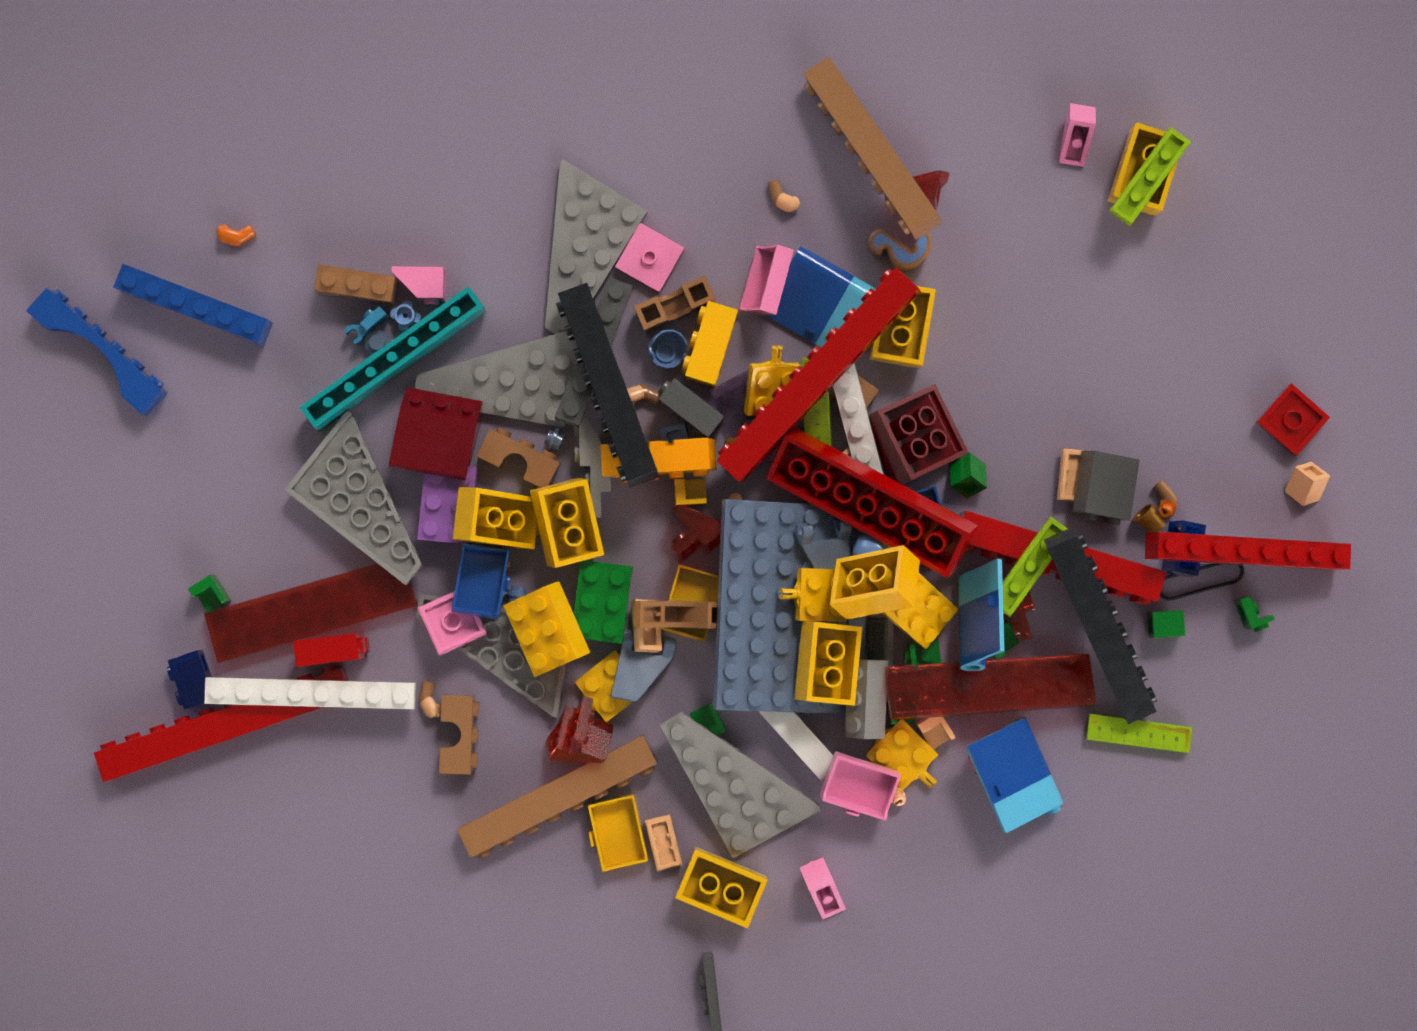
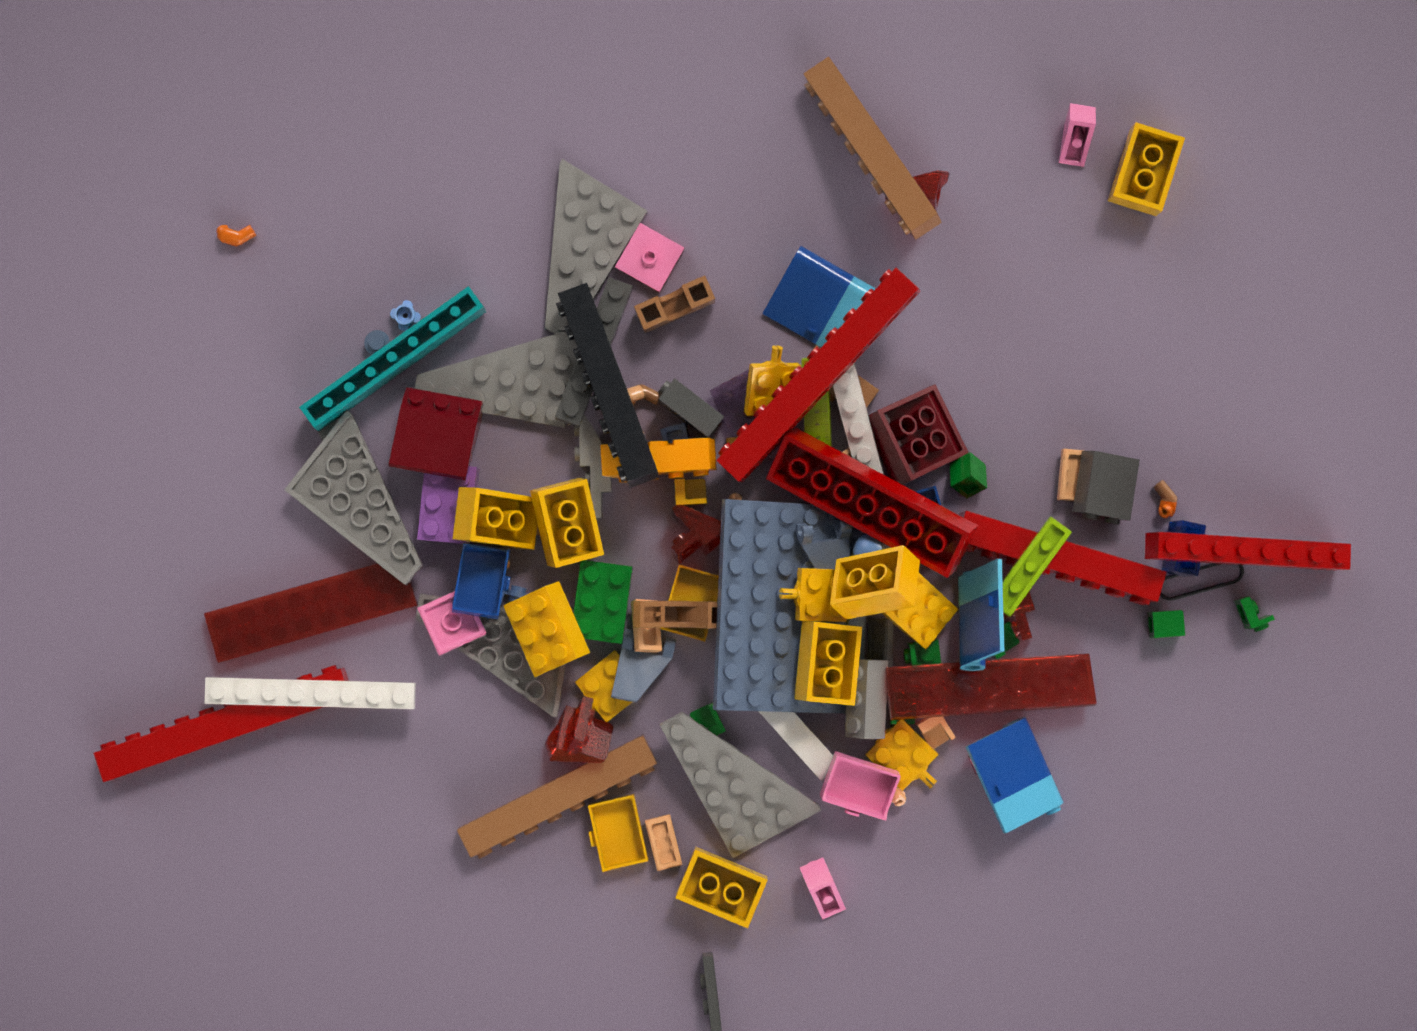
blue arch [26,288,167,416] -> none
blue arch [113,263,273,347] -> none
clear blue brick [167,650,212,710] -> none
green panel [188,575,231,614] -> none
red brick [293,632,370,667] -> none
medium nougat arch [314,264,399,306] -> none
dark azure plate [344,306,389,345] -> none
bright pink slope [392,266,446,306] -> none
arm [418,680,441,718] -> none
medium nougat arch [439,694,480,775] -> none
medium nougat arch [476,427,561,488] -> none
sand blue plate [544,427,566,453] -> none
medium blue hair [648,329,688,370] -> none
yellow brick [682,301,738,389] -> none
bright pink container [739,244,794,316] -> none
arm [767,180,800,212] -> none
medium nougat animal [867,229,932,272] -> none
yellow brick [869,286,936,369] -> none
black brick [1044,527,1157,724] -> none
lime tile [1085,713,1192,753] -> none
lime tile [1108,127,1191,227] -> none
pearl gold piece [1133,503,1165,533] -> none
red plate [1256,383,1330,456] -> none
light nougat panel [1285,462,1330,506] -> none

